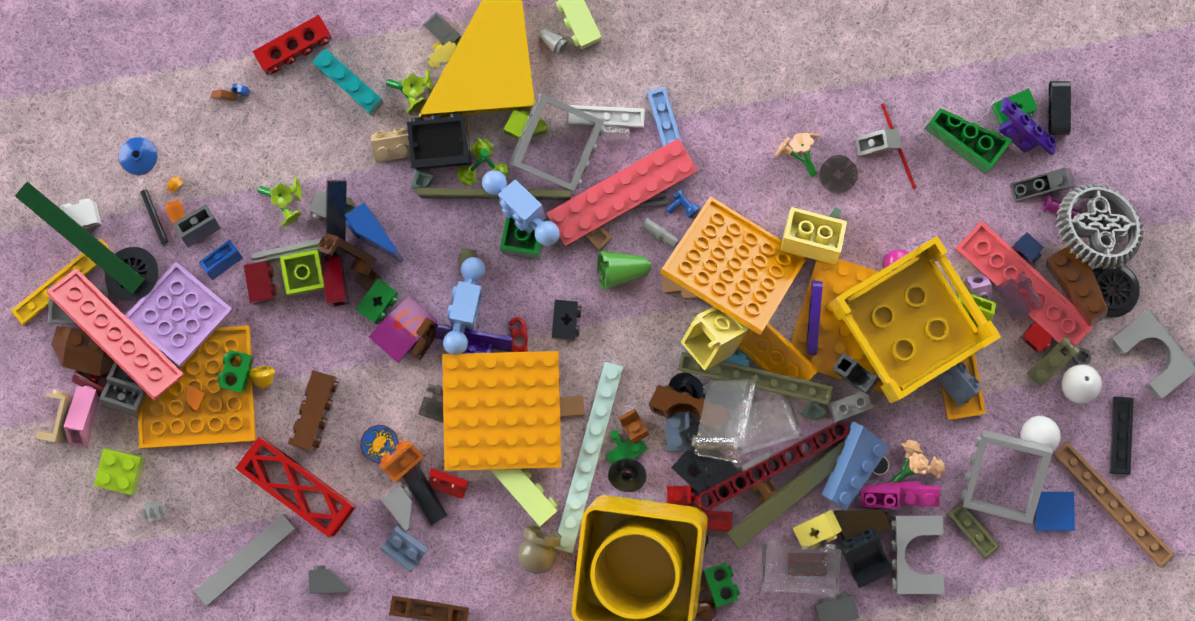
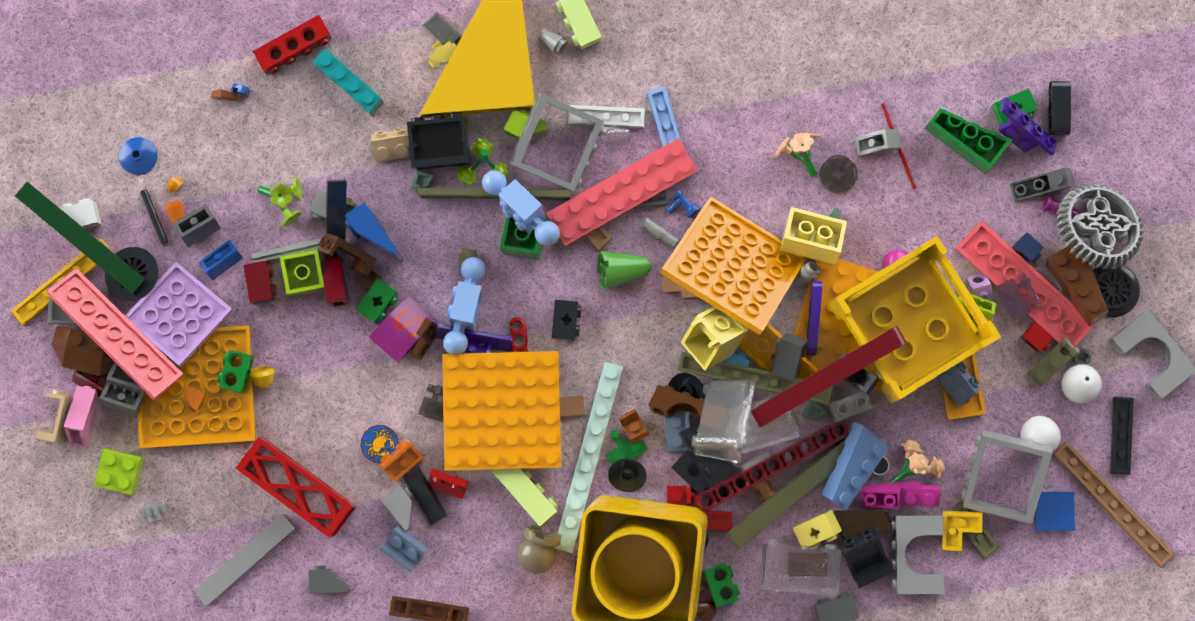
reddish brown wedge [288,370,339,451] -> none
lime plant [386,69,433,115] -> none
none -> dark red beam [750,326,907,428]
none -> dark grey brick [771,333,808,381]
none -> light grey cone [793,261,820,288]
none -> yellow plate [942,511,983,551]

